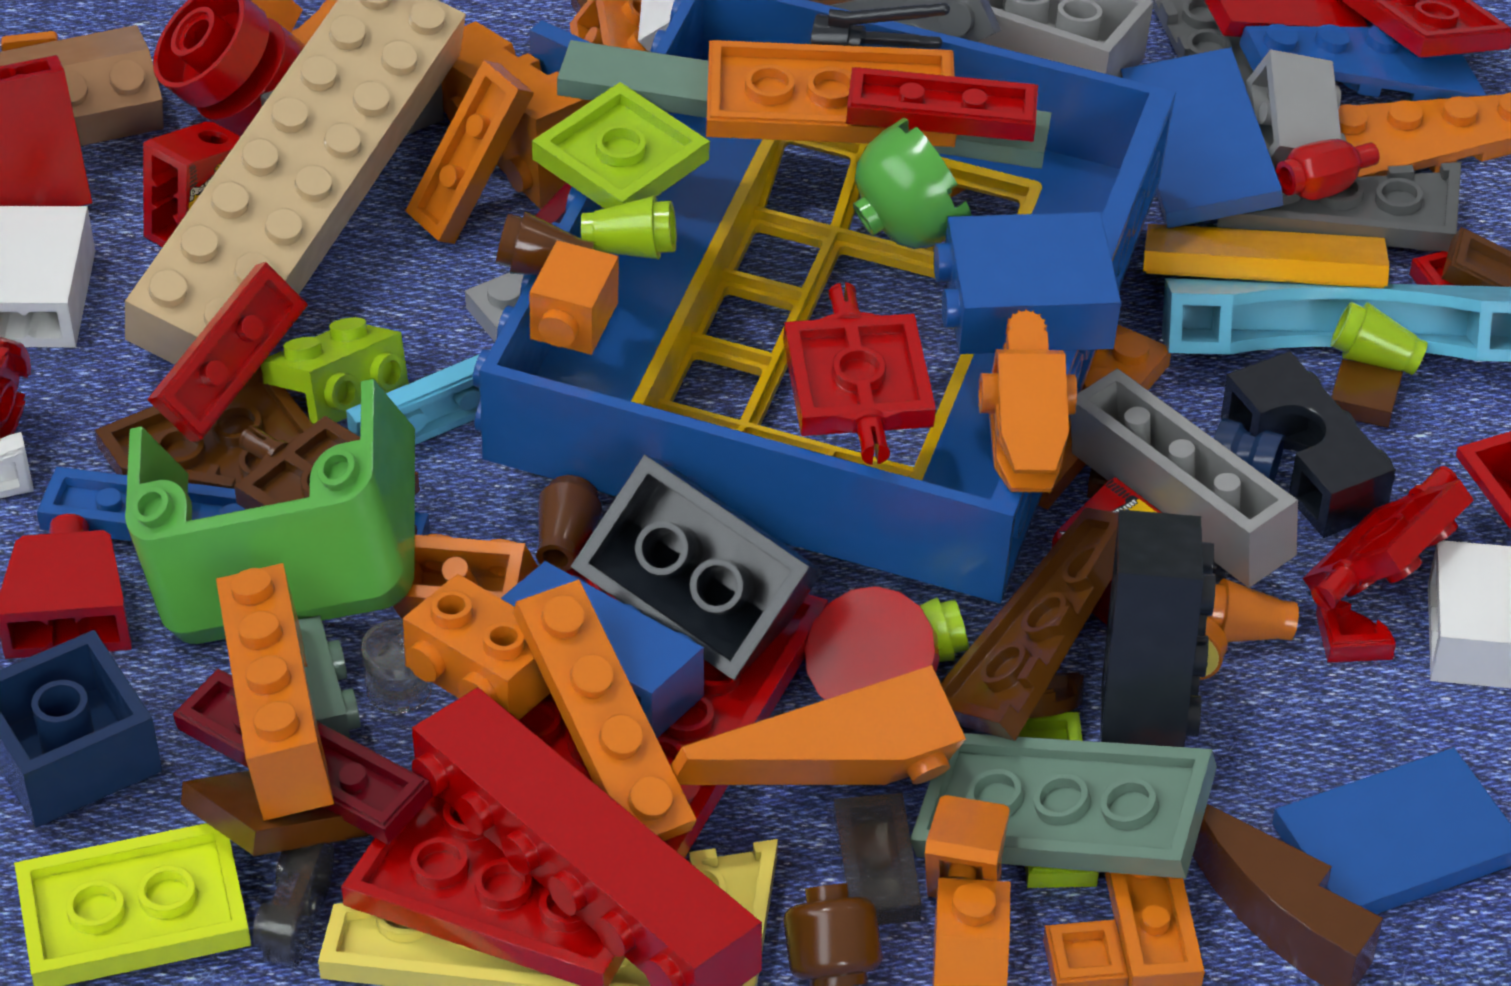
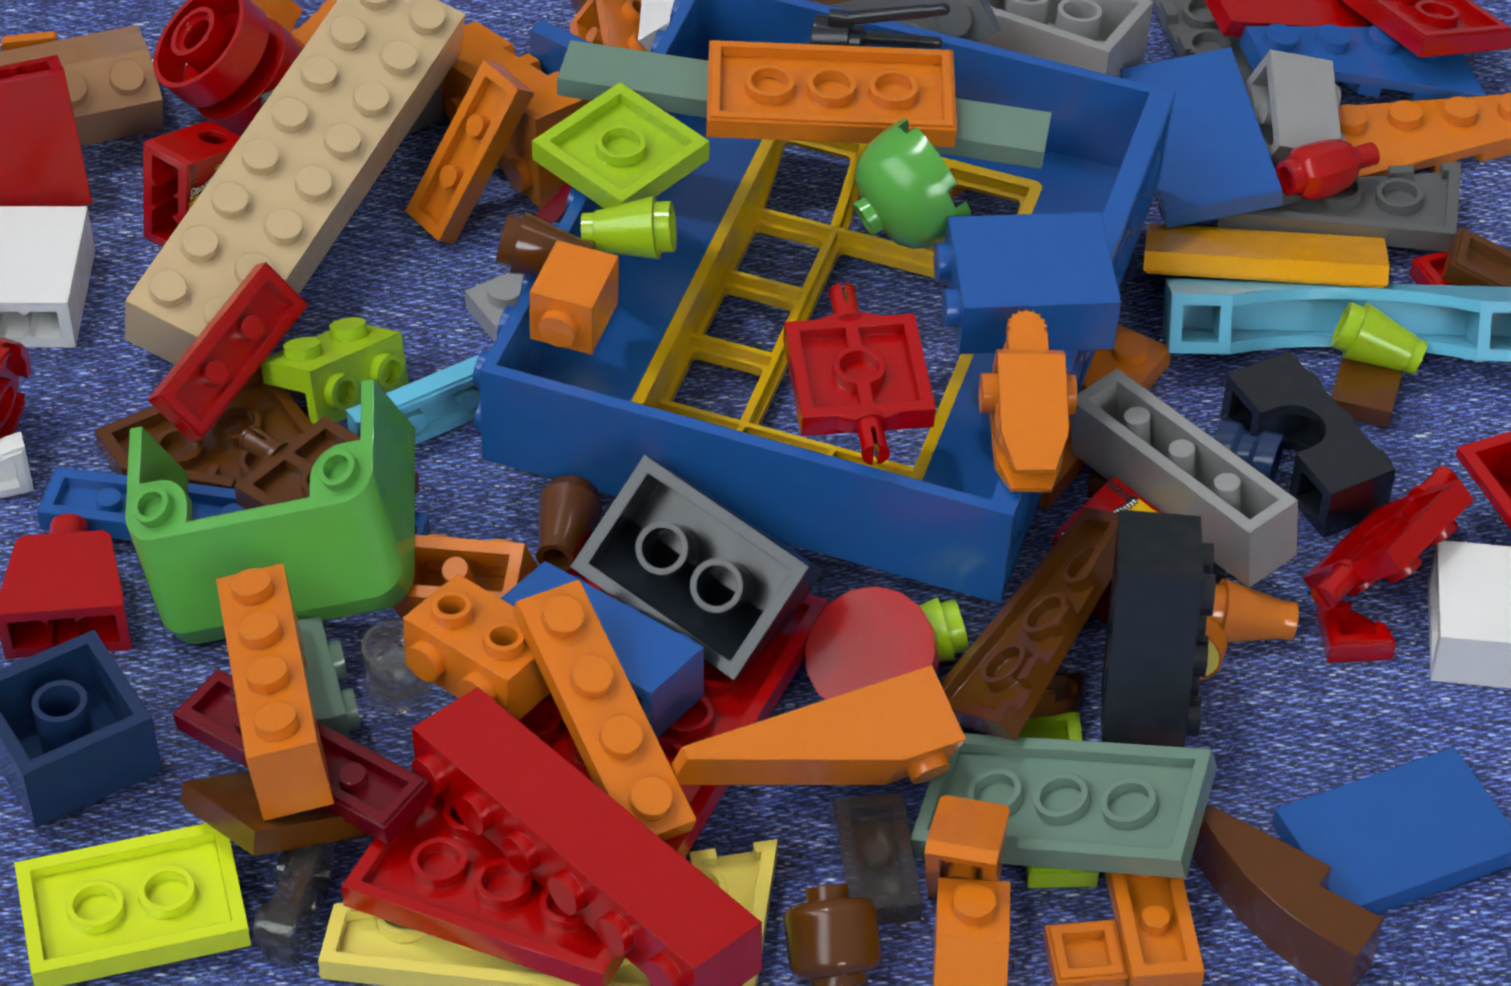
red tile [846,67,1038,142] -> none

